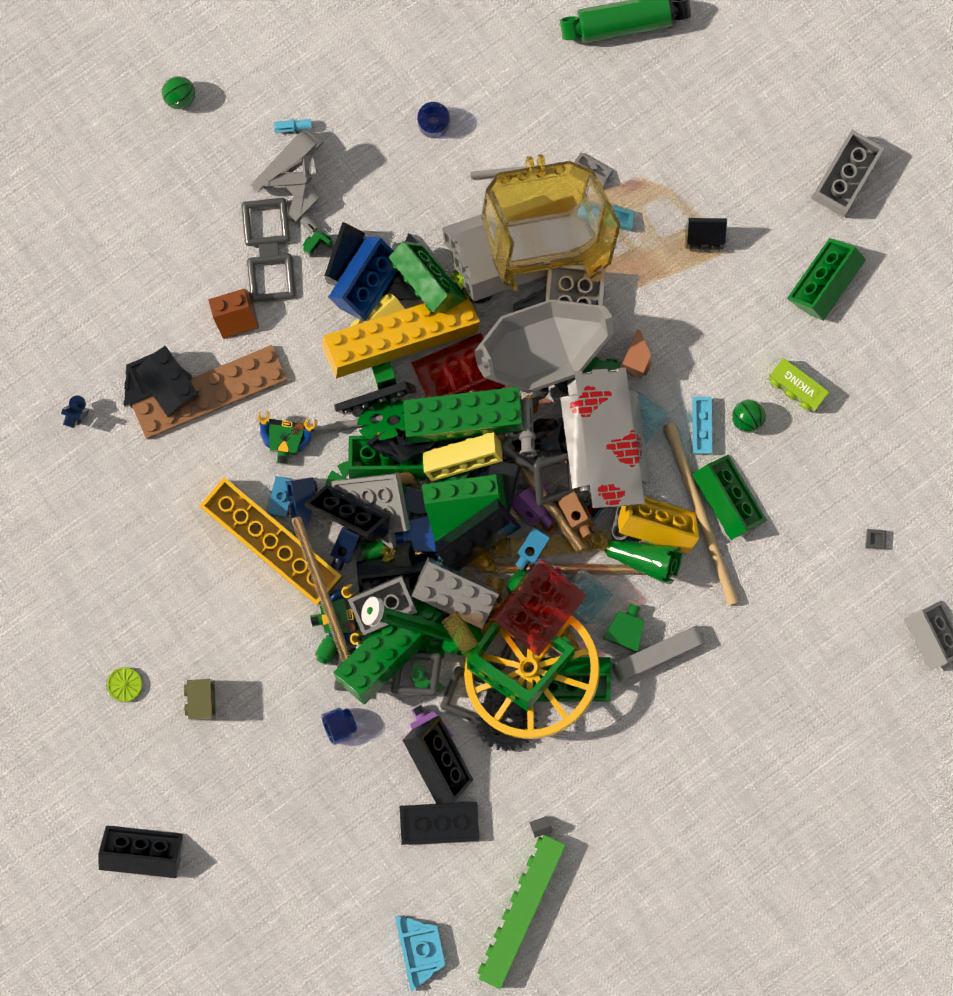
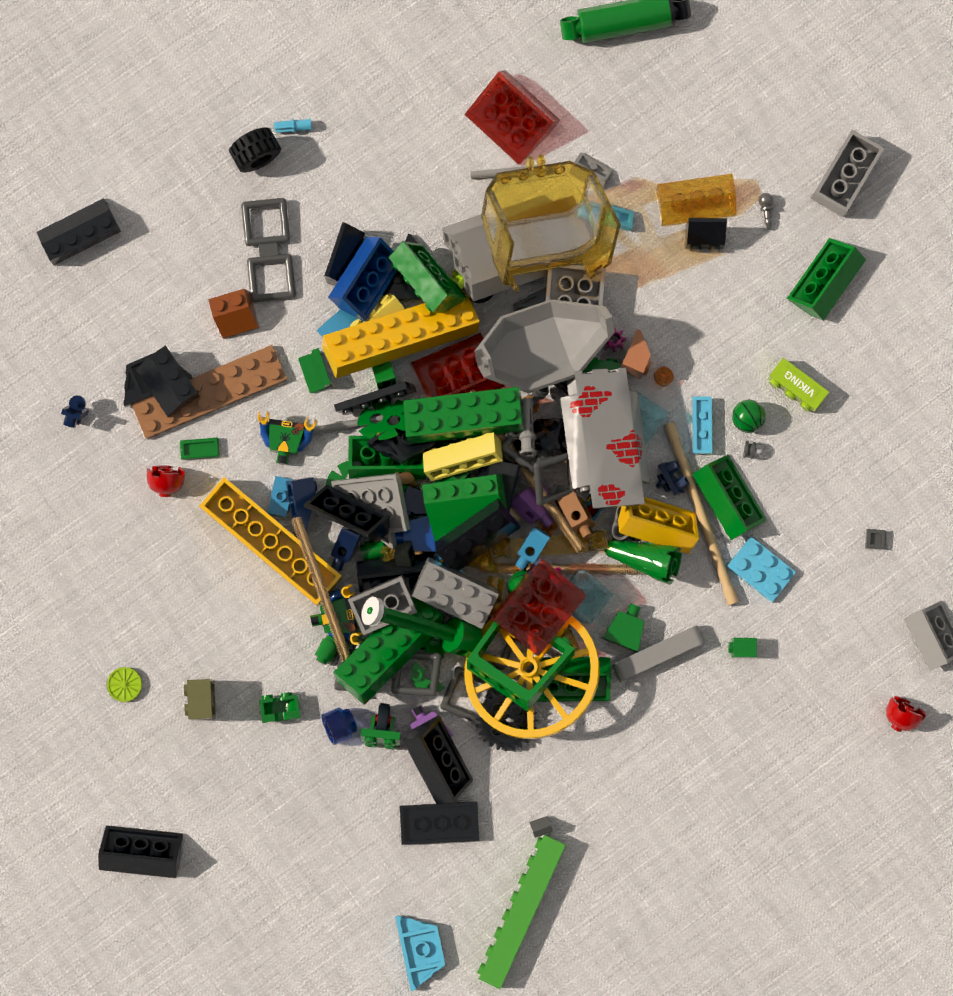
green piece [162,76,195,109] -> none
light grey connector [251,128,324,234] -> none
green bracket [303,231,333,257] -> none
clear blue piece [417,102,450,138] -> none
clear yellow brick [441,611,479,654] -> none
none -> black slope [37,198,121,265]
none -> red cylinder [146,465,185,497]
none -> green tile [180,437,220,460]
none -> black tyre [229,127,281,173]
none -> green cylinder [259,692,301,723]
none -> green panel [298,348,332,393]
none -> dark azure slope [316,310,358,338]
none -> green plate [361,703,401,750]
none -> clear red slope [464,70,560,165]
none -> dark pink gear [606,327,627,352]
none -> clear orange tile [654,366,674,387]
none -> dark blue hips [655,460,690,496]
none -> clear yellow slope [656,173,737,226]
none -> medium azure plate [726,537,796,603]
none -> green brick [728,638,757,658]
none -> dark grey bush [743,441,756,459]
none -> flat silver bar [758,193,774,230]
none -> red cylinder [886,696,926,732]

